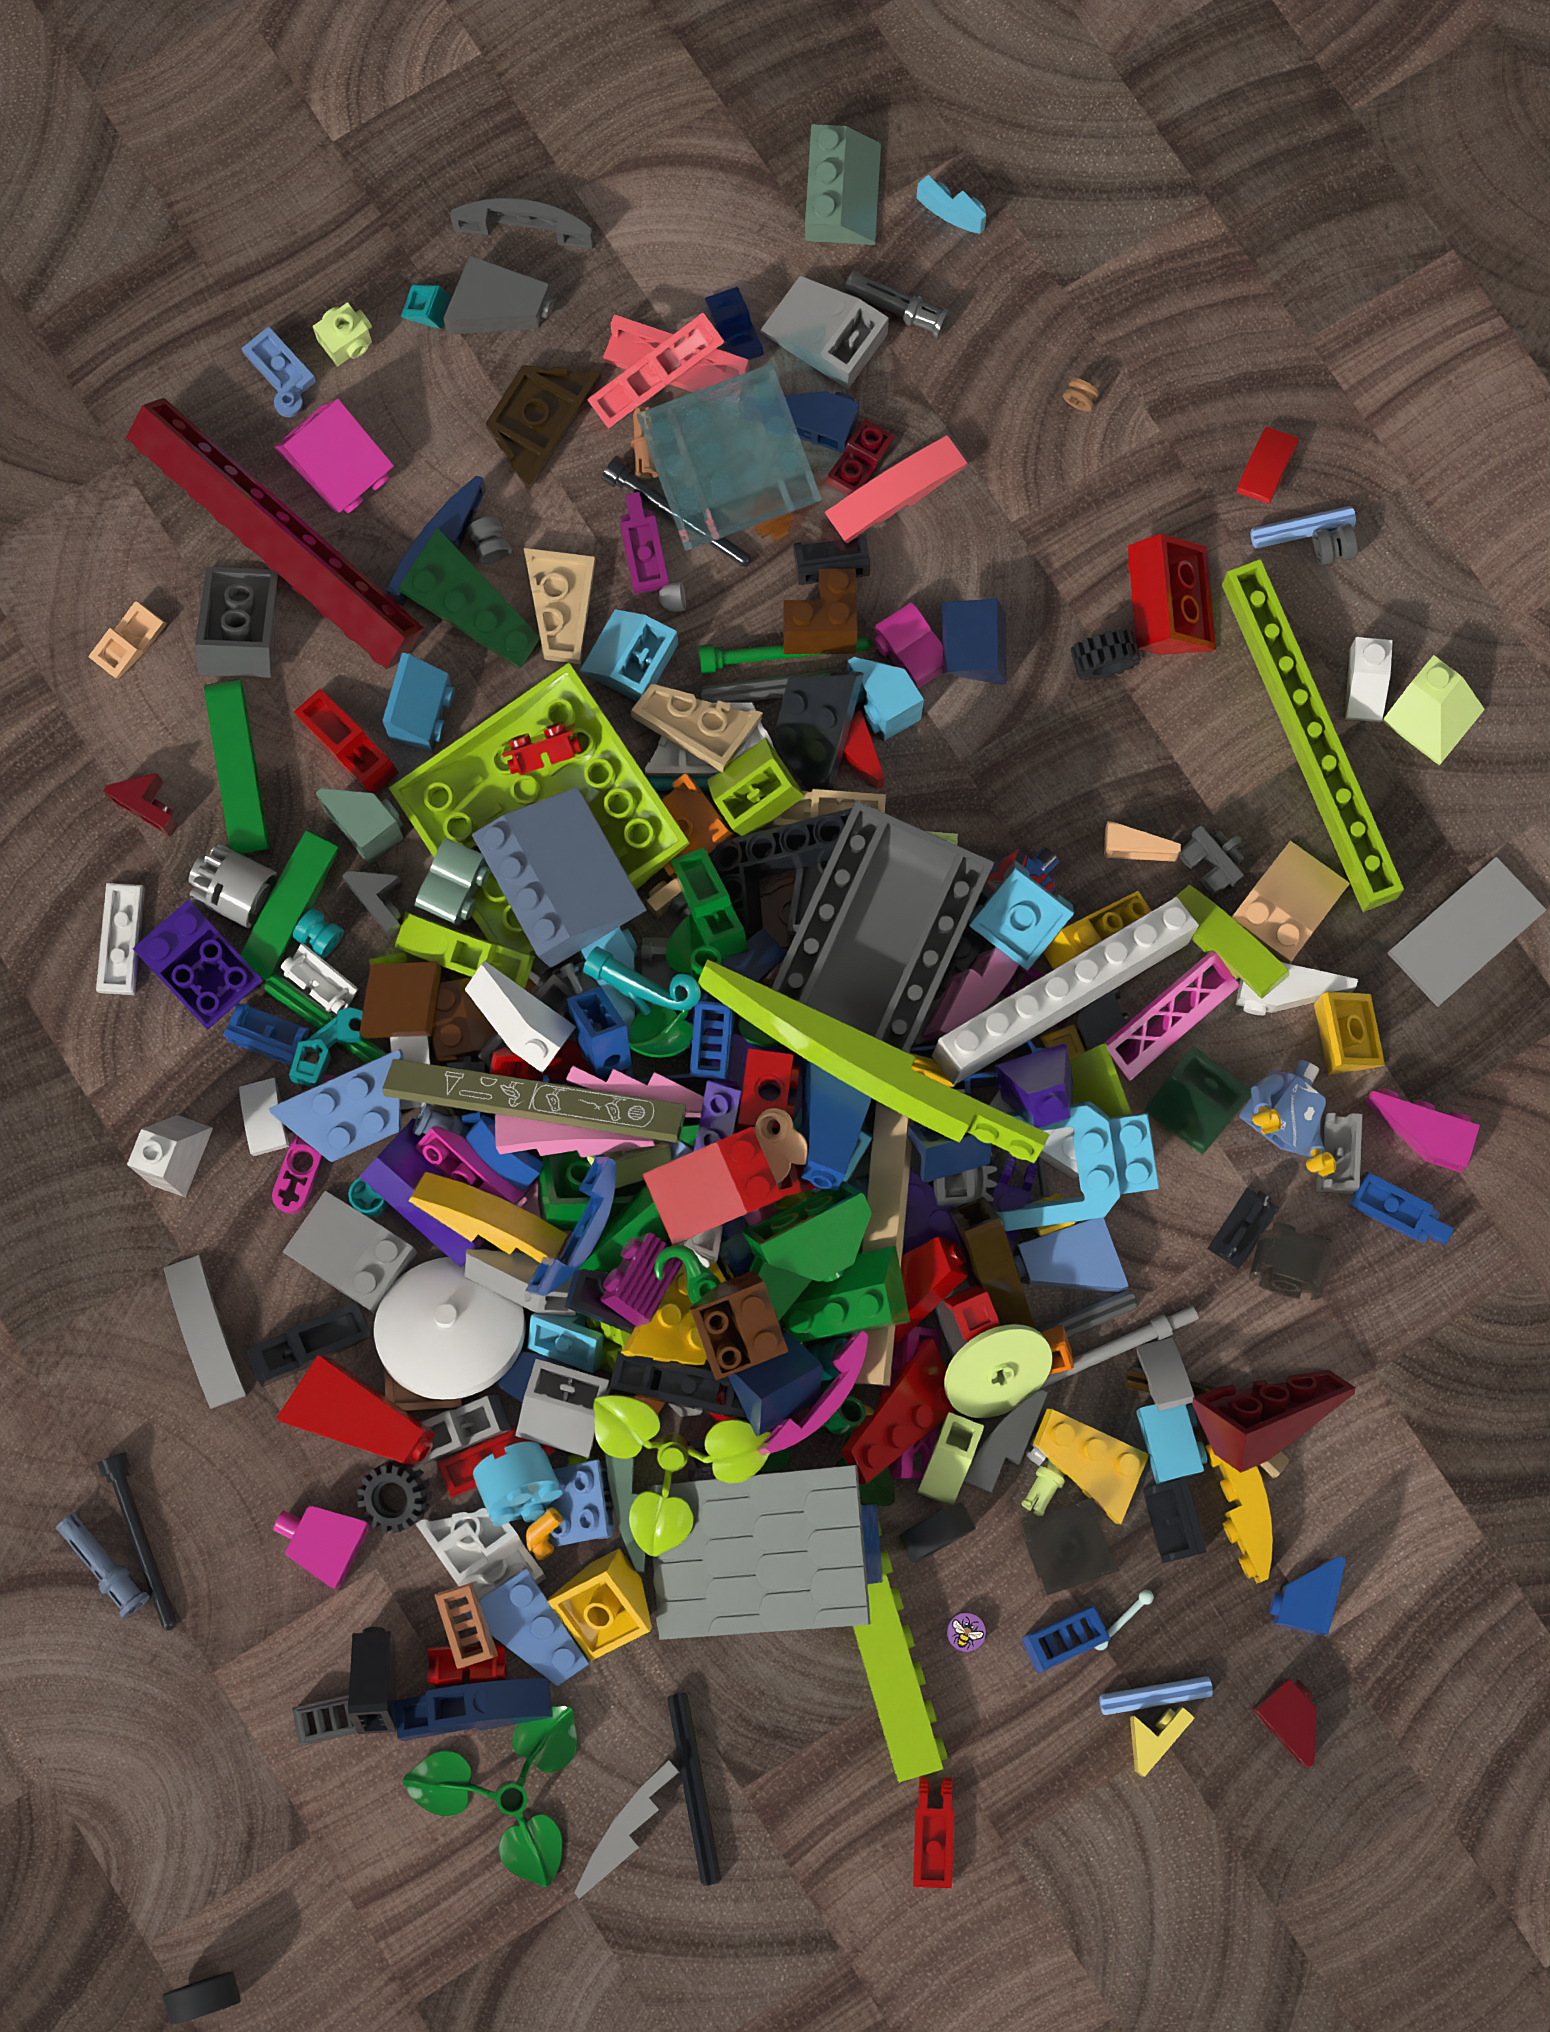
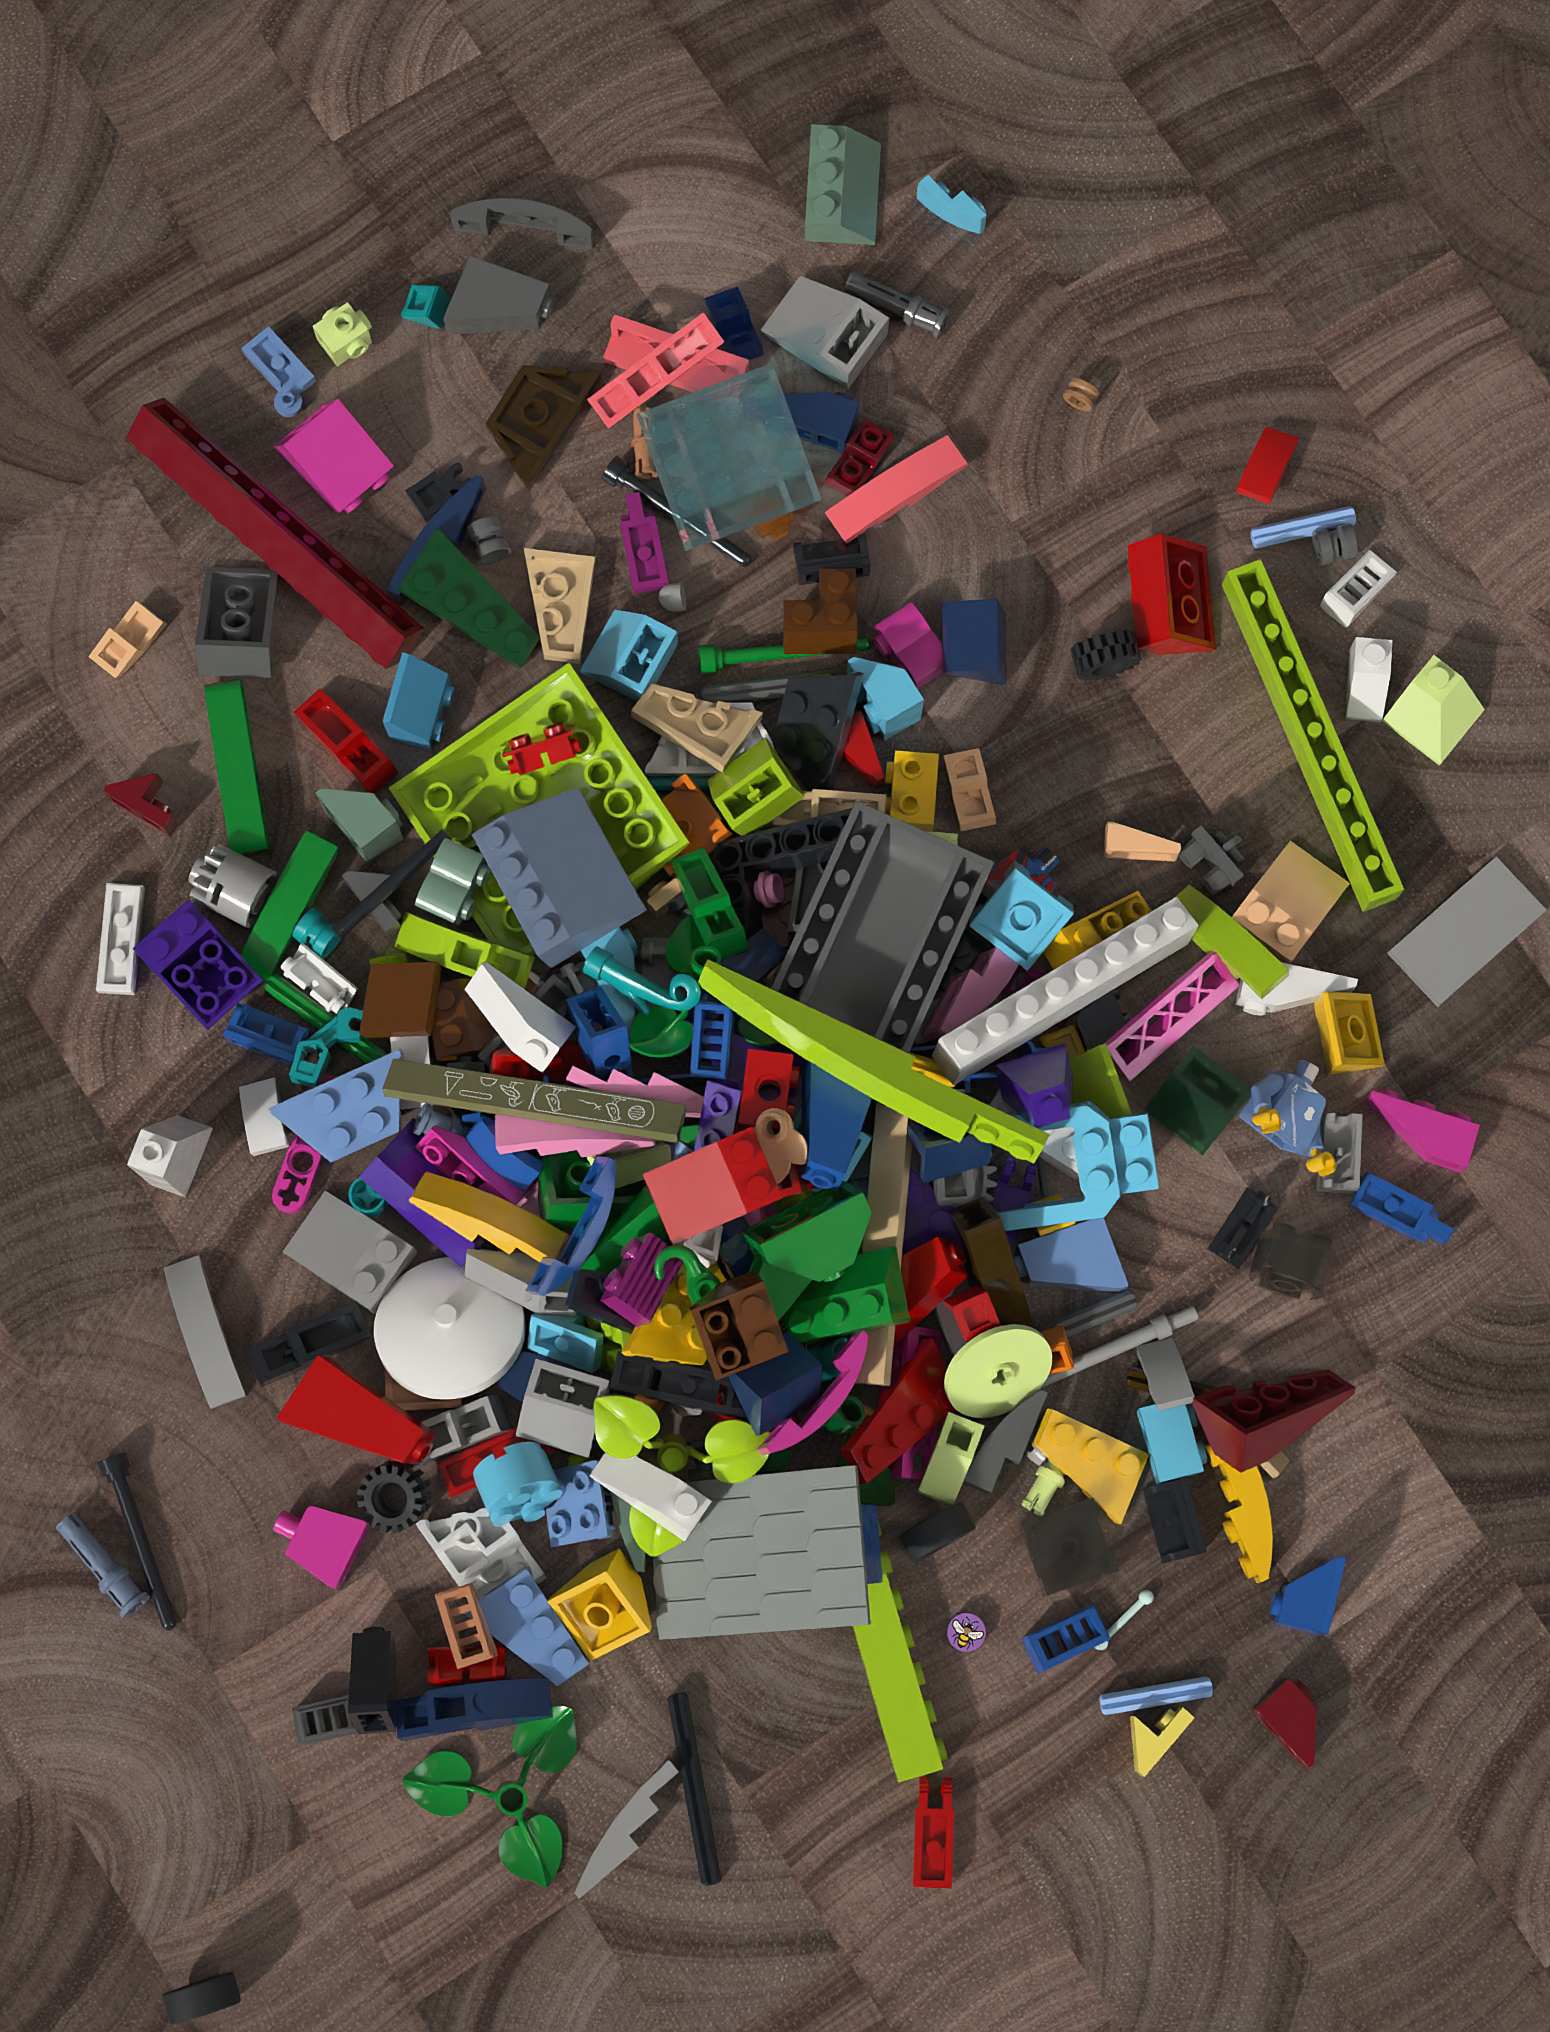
light orange arm [526,1507,563,1561] -> none
none -> black bar [332,829,451,939]
none -> black plate [405,463,472,523]
none -> white slope [590,1452,712,1541]
none -> bright pink plate [754,871,784,908]
none -> yellow brick [885,750,939,832]
none -> light nougat slope [943,748,996,832]
none -> white slope [1320,550,1397,628]

